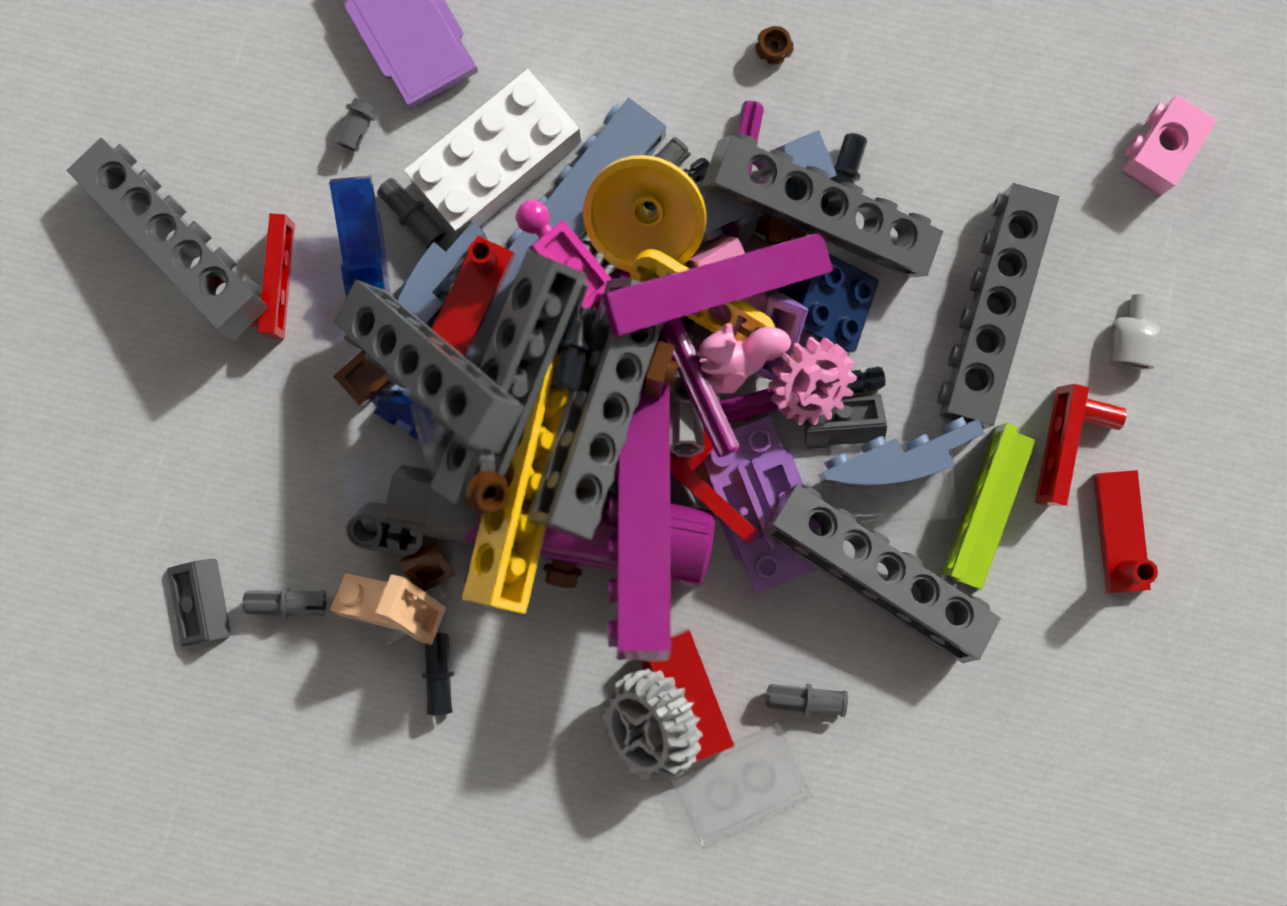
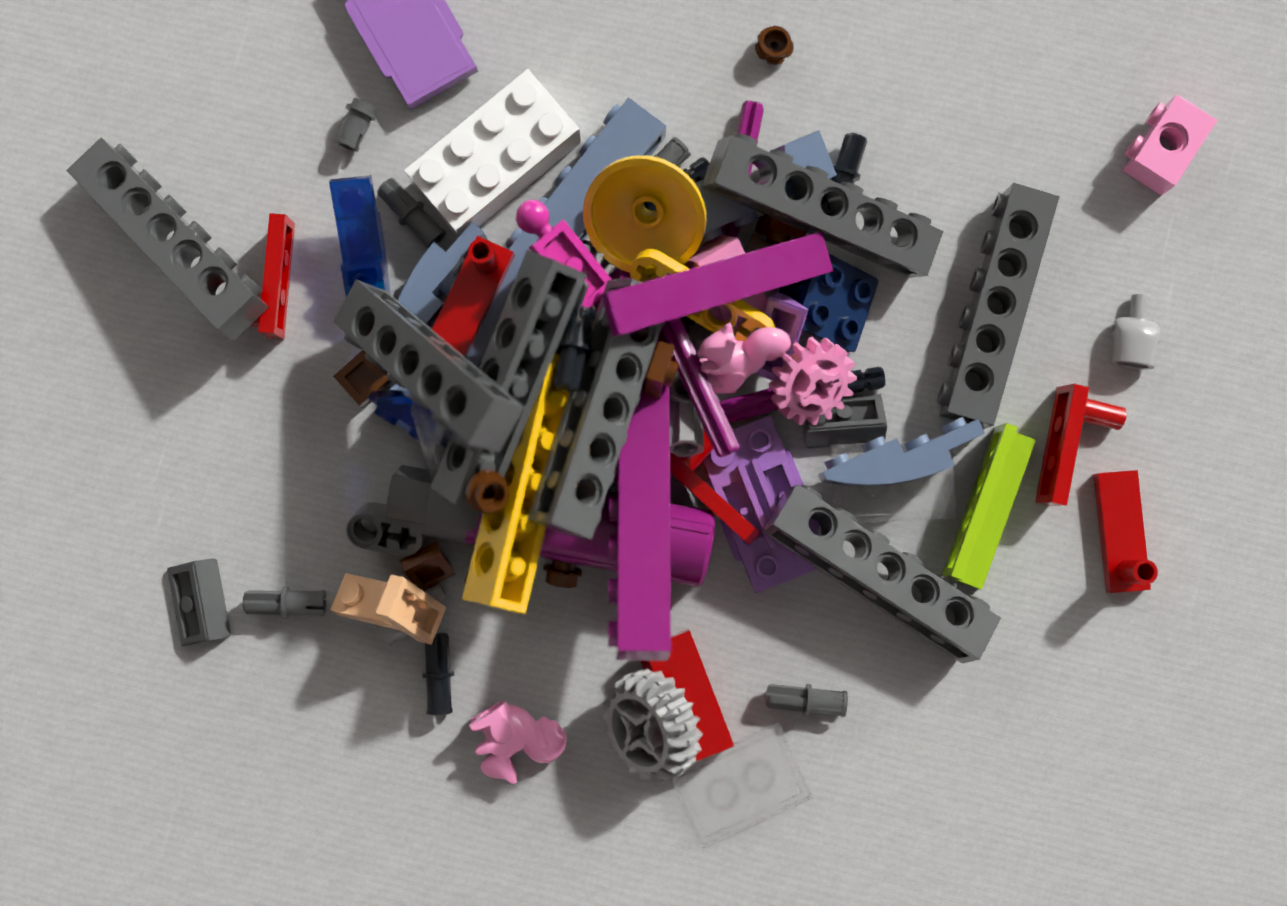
none -> bright pink animal [469,700,567,784]

